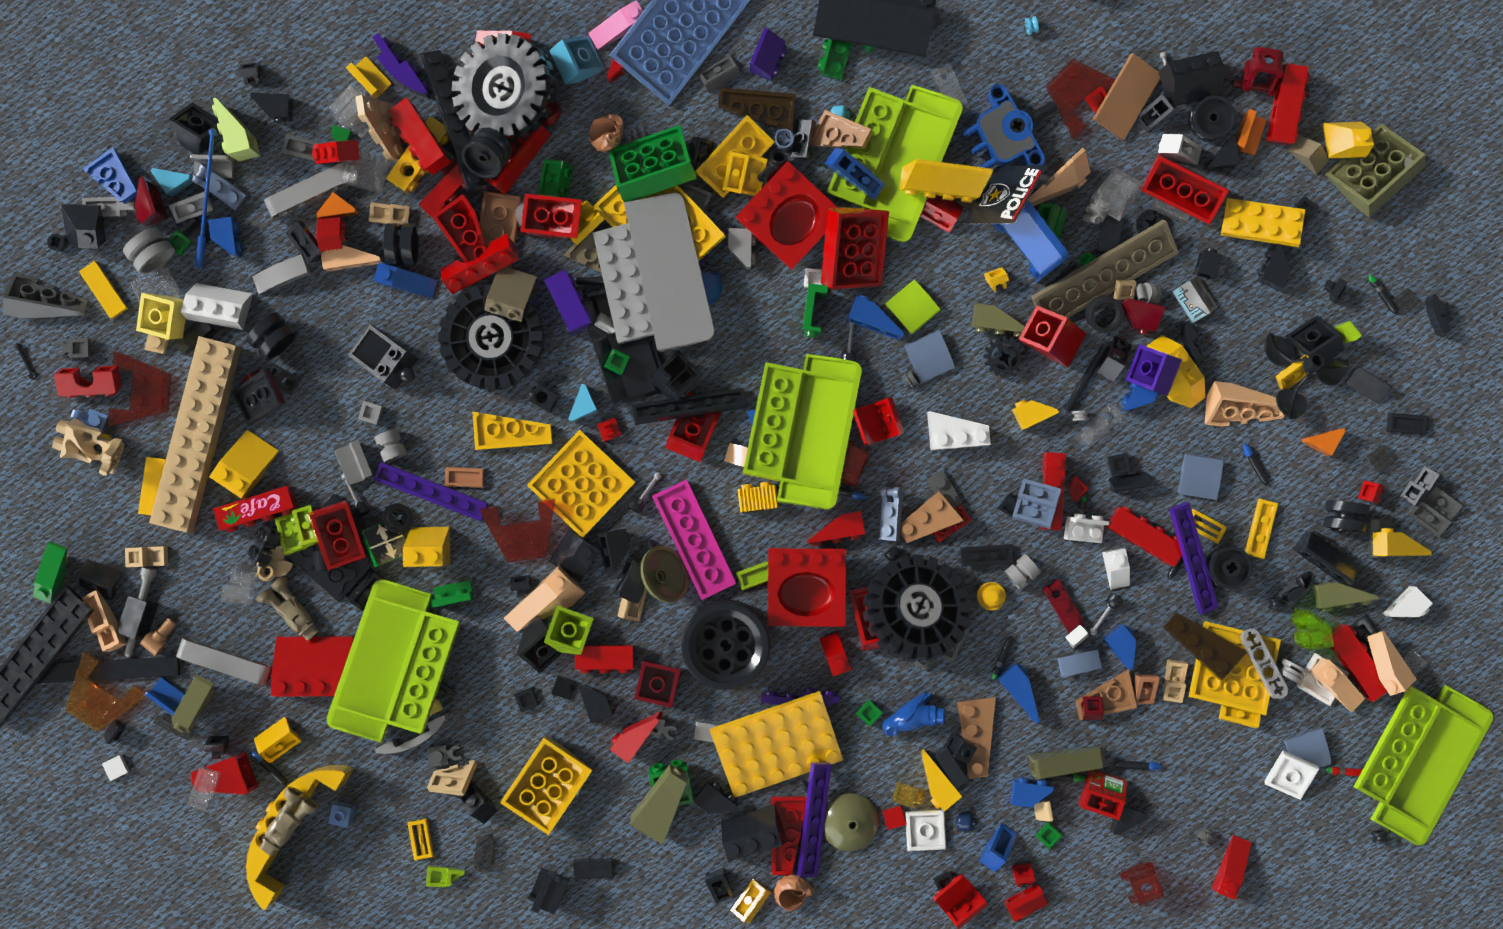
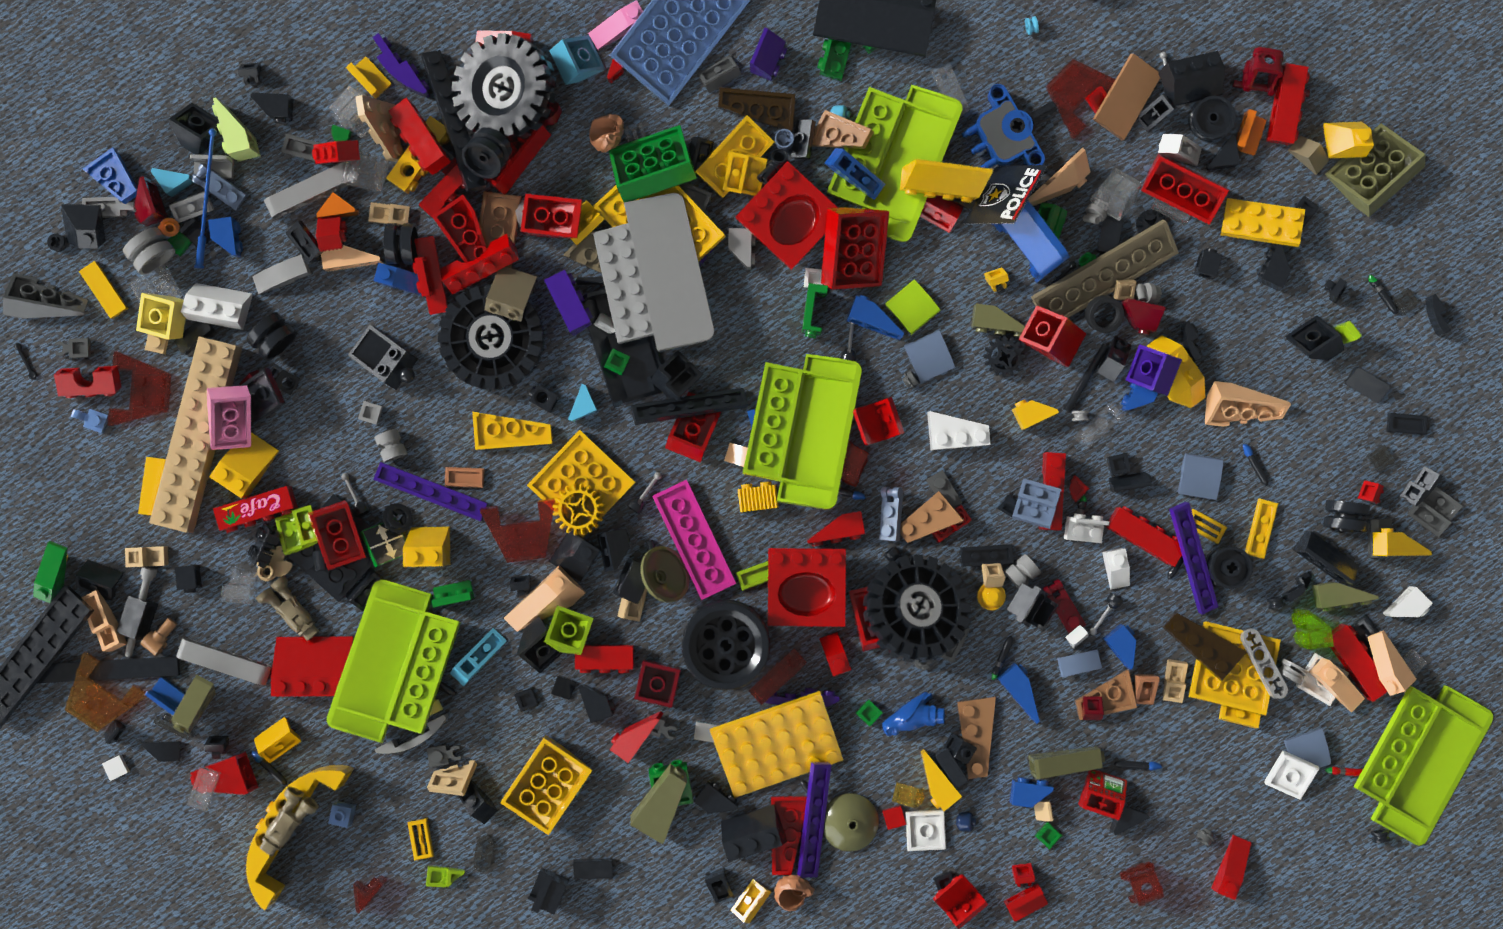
tan hips [52,418,124,476] -> none
light grey panel [335,440,372,486] -> none
green bracket [537,159,573,198] -> none
red tile [597,417,622,442] -> none
blue brick [701,271,722,305] -> none
blue slope [979,823,1017,872] -> none
black piece [1042,774,1086,782] -> none
light grey panel [1173,276,1218,323] -> none
black plant [1264,333,1350,420] -> none
yellow plate [1276,355,1307,390] -> none
orange slope [1302,428,1345,456] -> none
none -> black slope [141,741,180,762]
none -> orange plate [158,218,180,237]
none -> black brick [174,565,202,593]
none -> bright pink slope [207,386,251,450]
none -> clear red slope [353,875,387,914]
none -> red bracket [413,236,448,315]
none -> medium azure slope [450,628,507,686]
none -> yellow gear [553,483,605,535]
none -> clear red slope [748,648,807,705]
none -> tan slope [982,563,1006,588]
none -> black plate [1007,583,1059,631]

